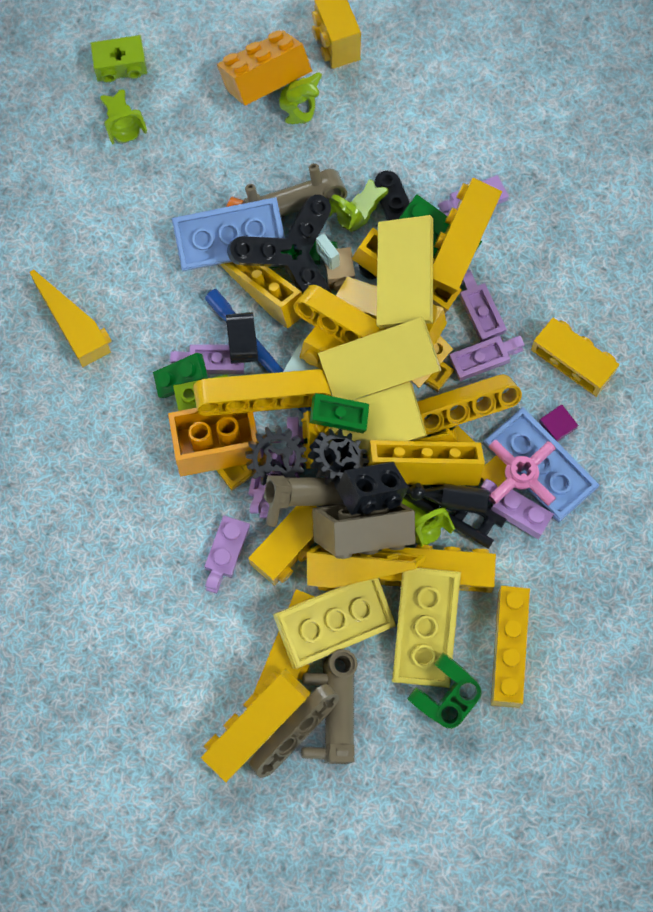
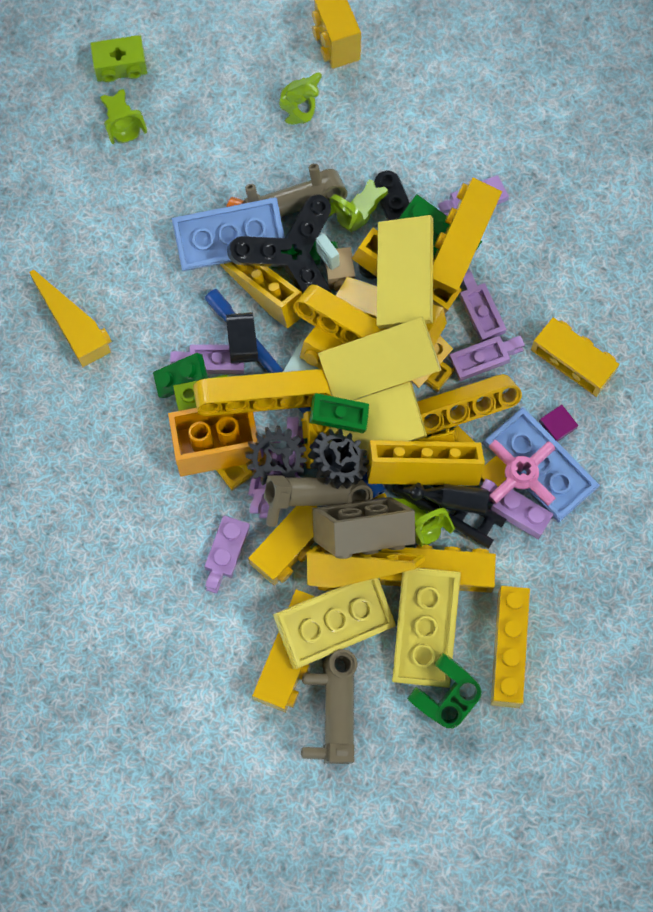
yellow brick [200,668,311,783] -> none
light orange brick [216,30,312,106] -> none
dark tan beam [249,684,339,778] -> none
black brick [336,462,409,515] -> none

